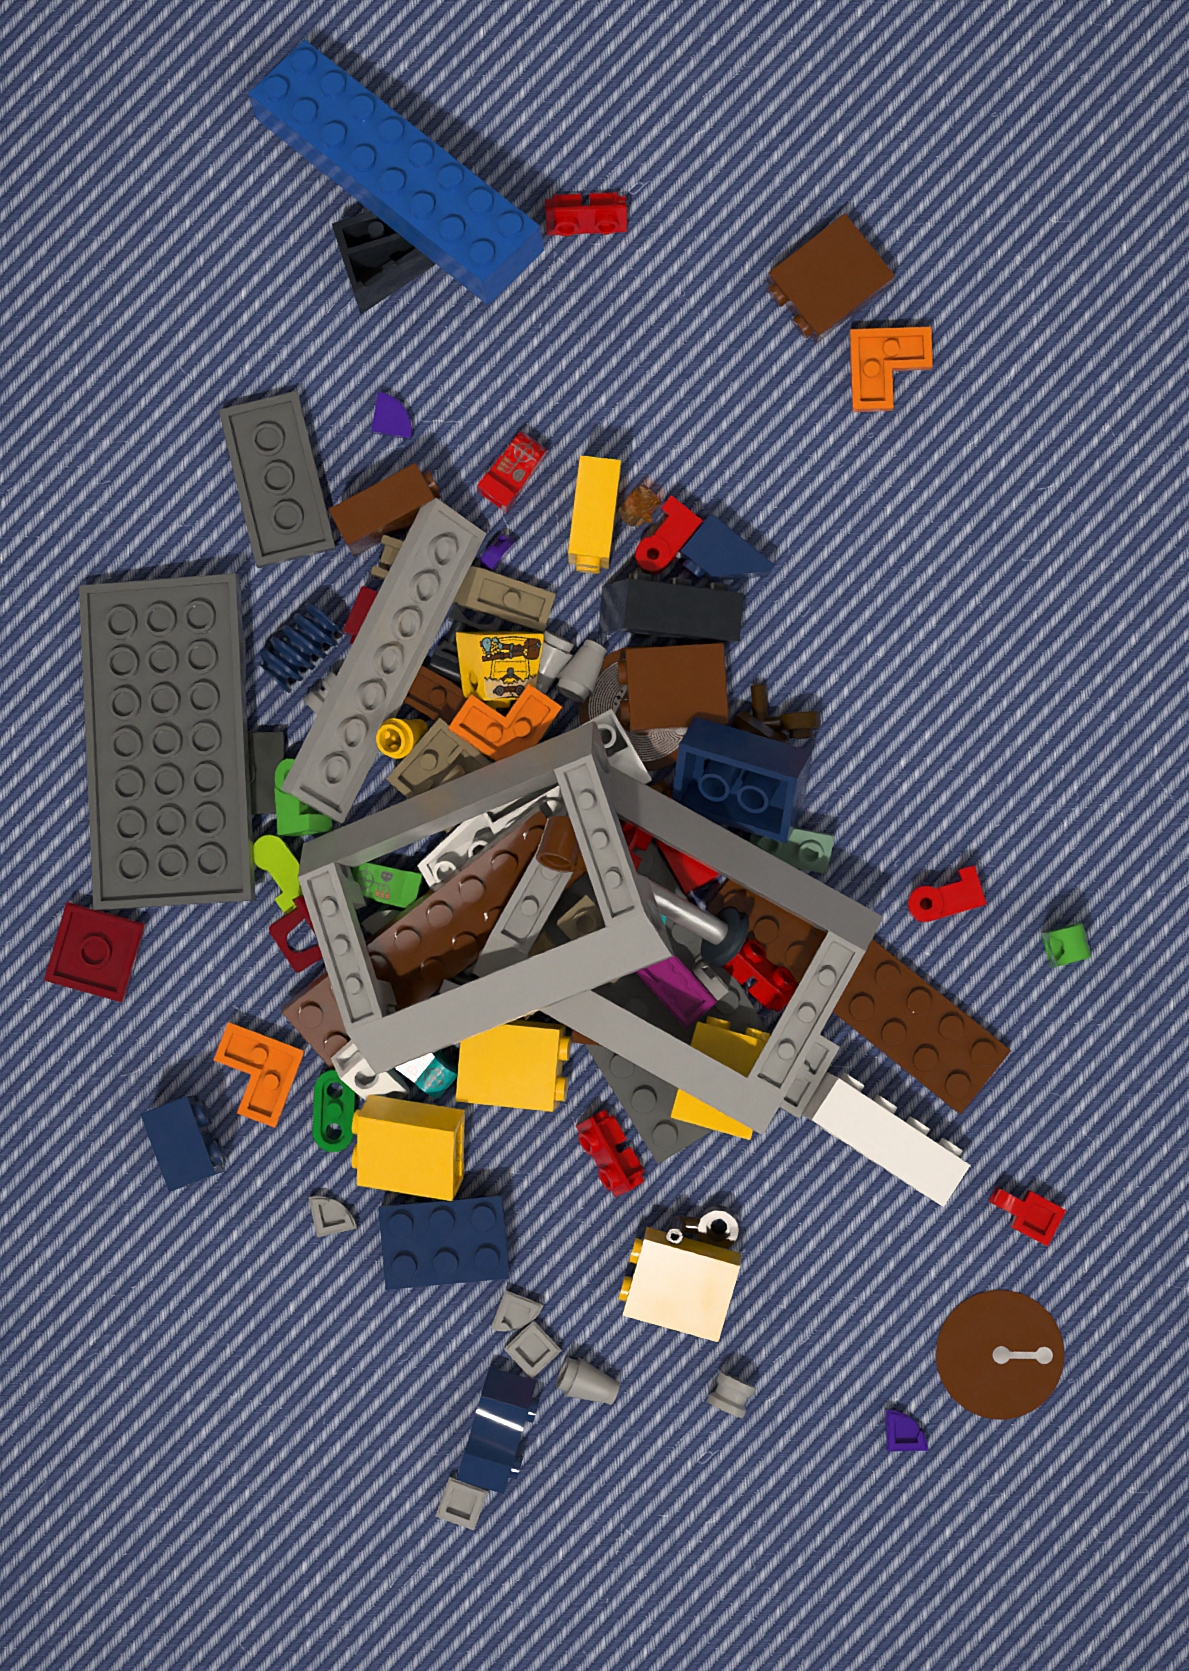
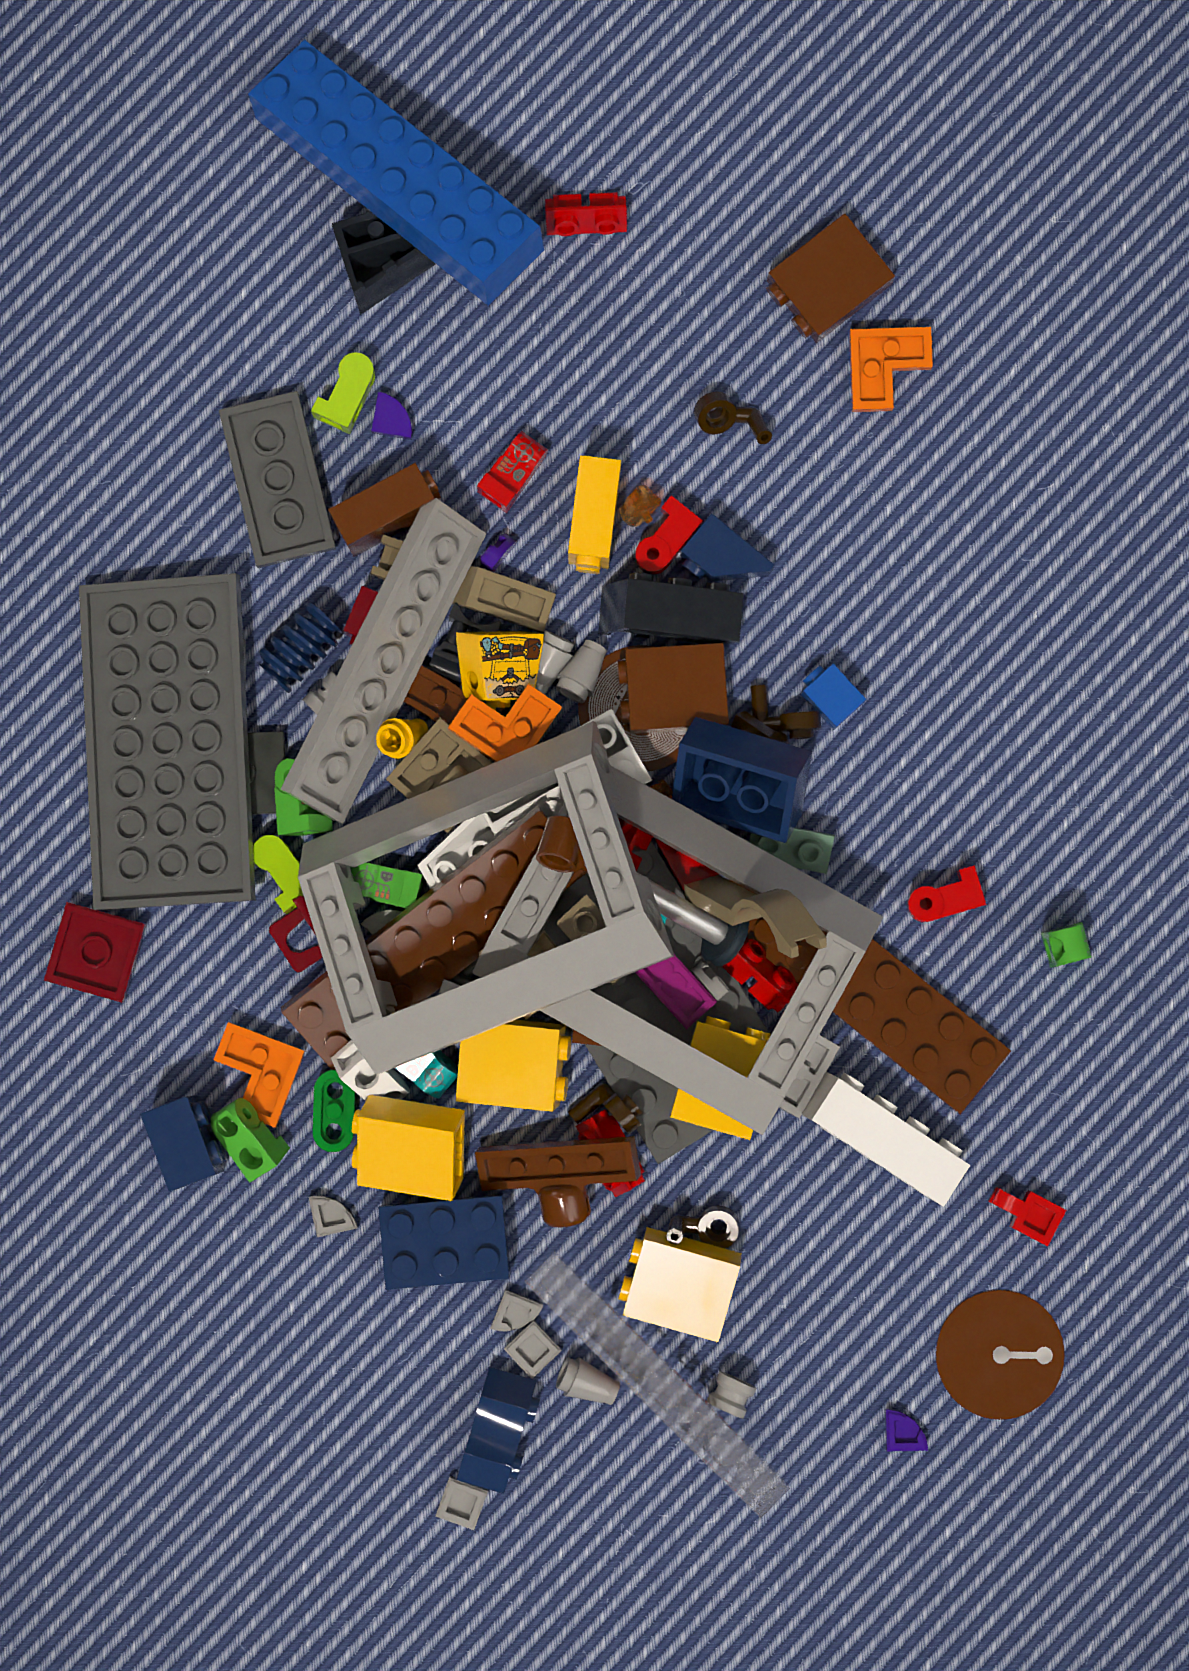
none -> bright green leg [211,1098,290,1183]
none -> lime leg [311,352,375,434]
none -> reddish brown plate [475,1136,641,1228]
none -> clear brick [525,1250,790,1518]
none -> dark brown plate [567,1083,643,1135]
none -> dark tan piece [684,875,827,958]
none -> dark brown plate [694,391,772,444]
none -> blue brick [801,663,866,730]

